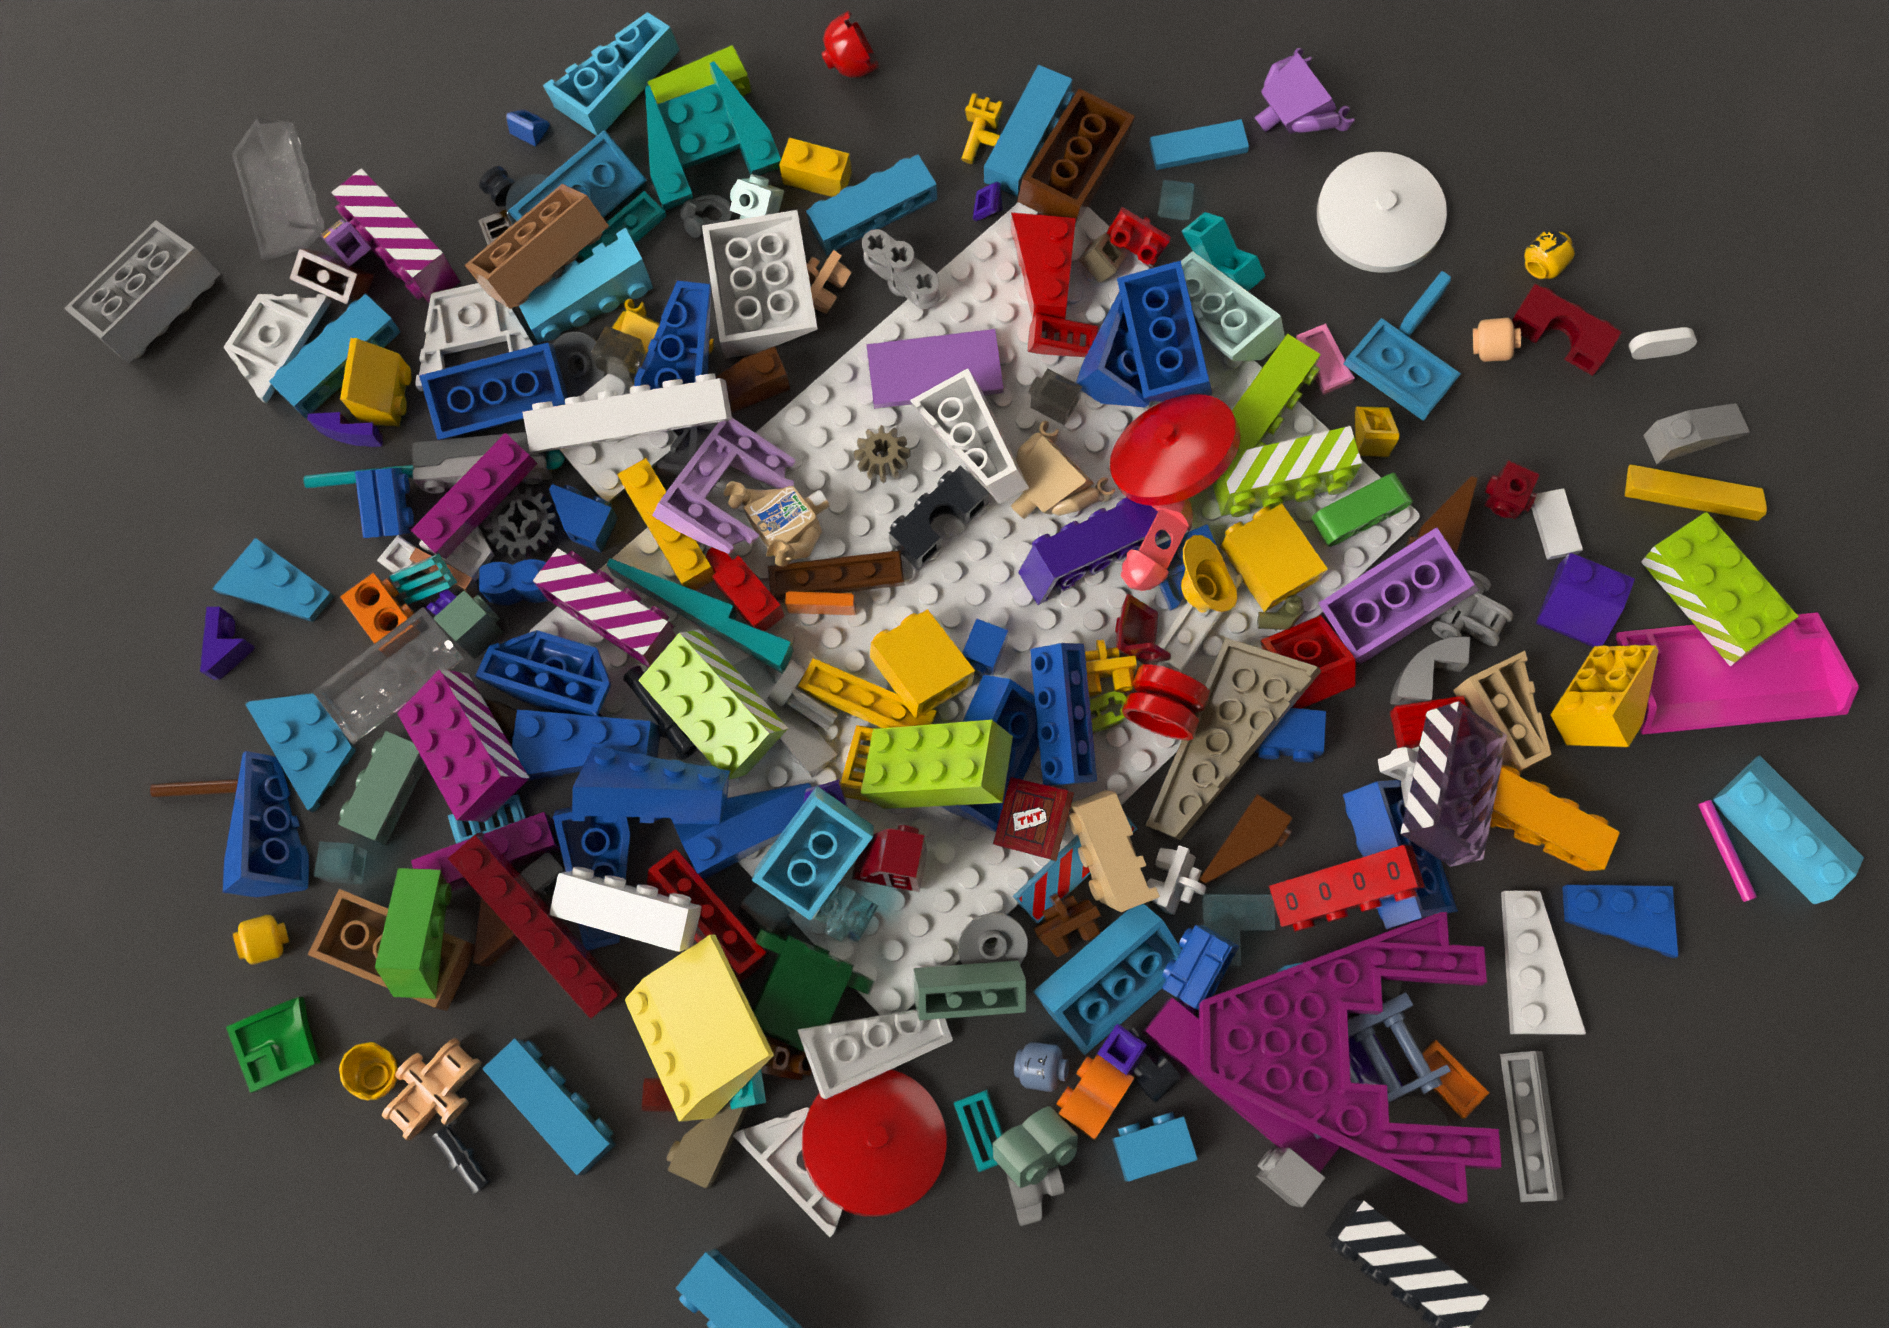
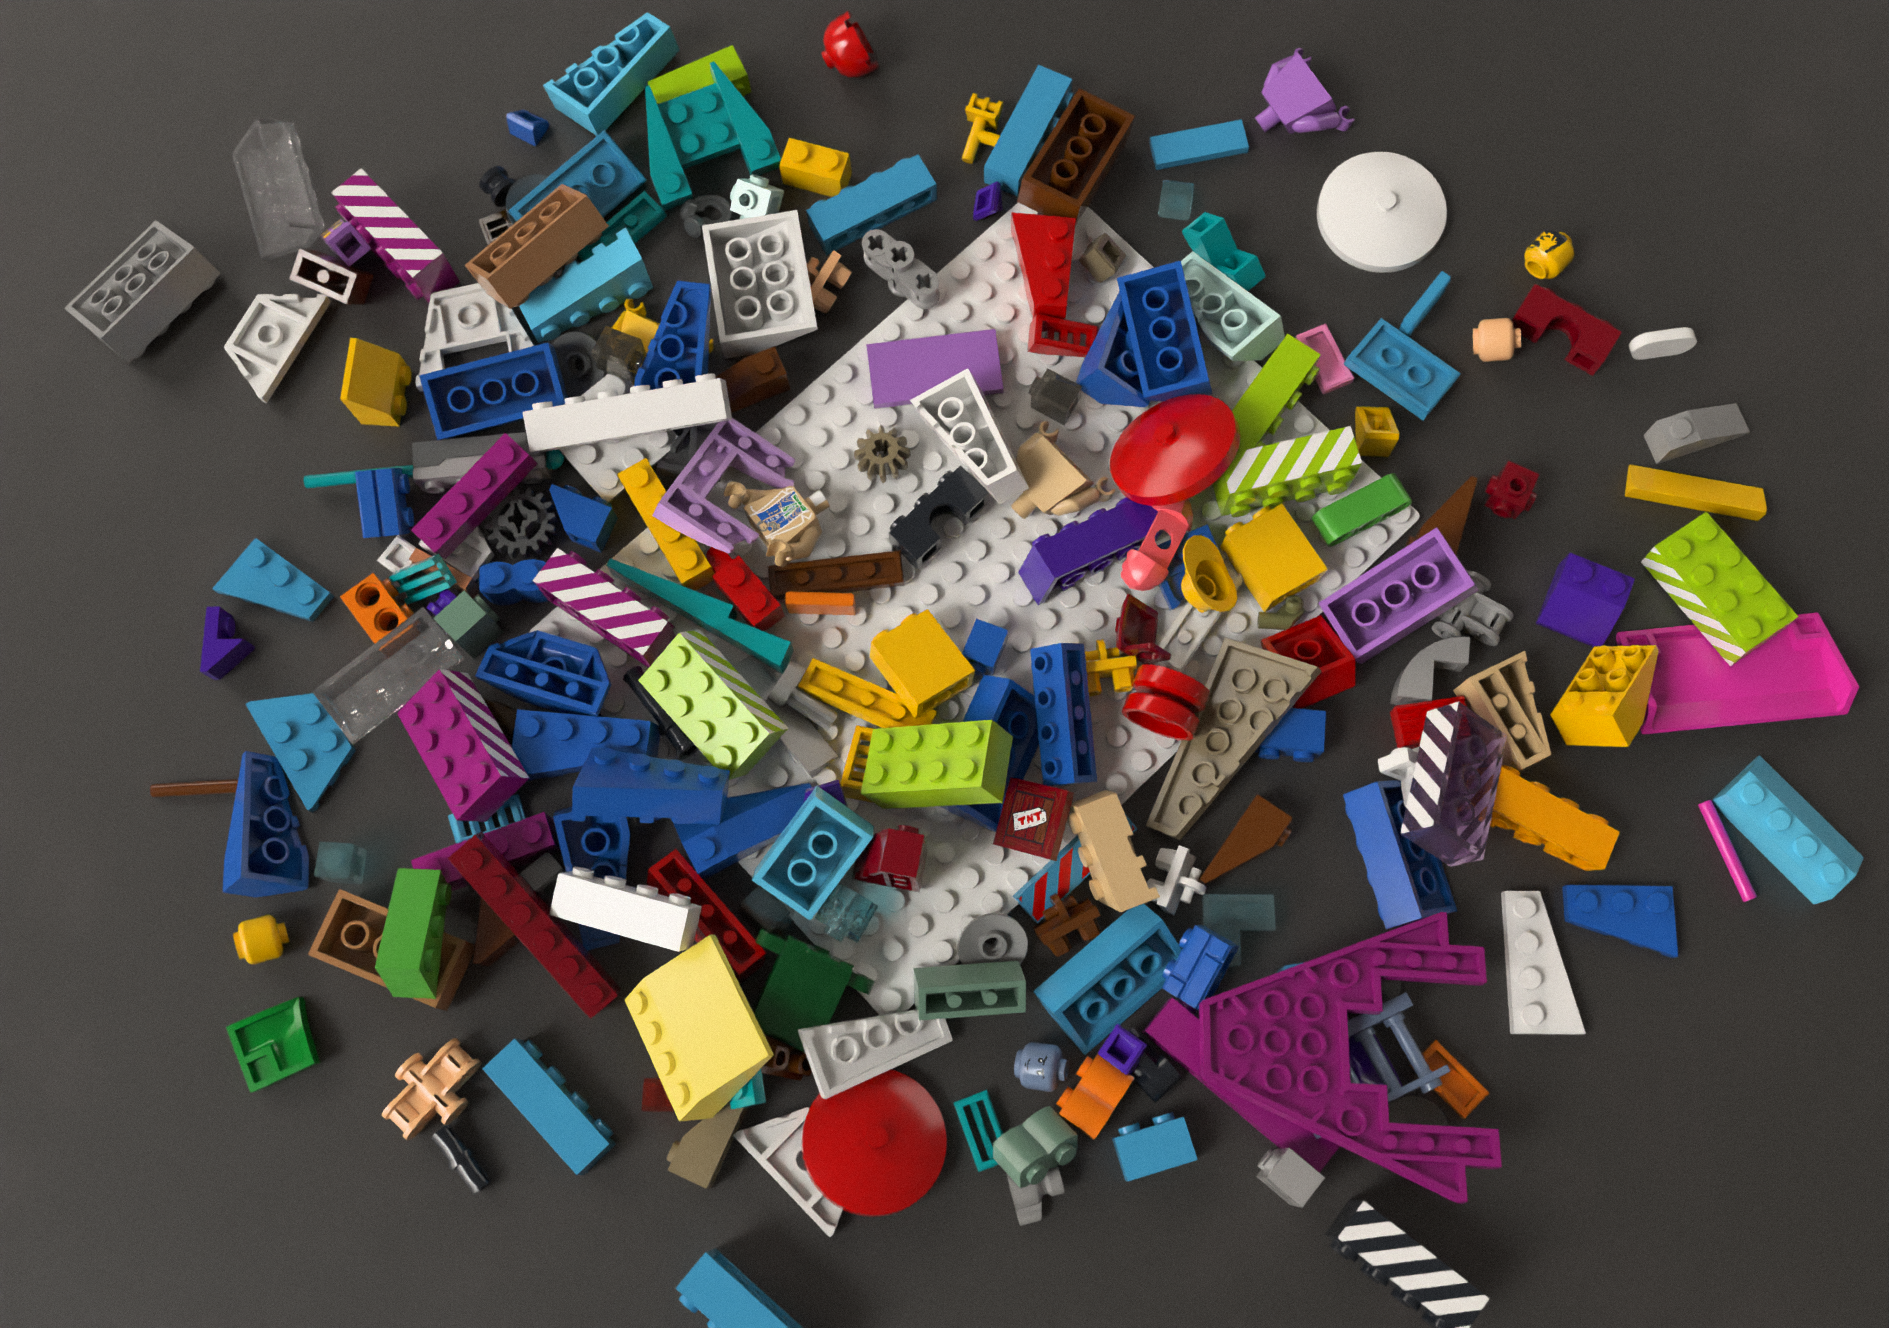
dark azure brick [269,294,401,419] -> none
dark purple slope [308,412,383,447] -> none
sand green brick [338,731,426,846] -> none
yellow hair [339,1042,398,1101] -> none
lime beam [1090,691,1127,734] -> none
red hips [1106,207,1171,265] -> none
red brick [1269,845,1425,932] -> none
light grey slope [1500,1051,1564,1202] -> none
white tile [1531,488,1583,560] -> none

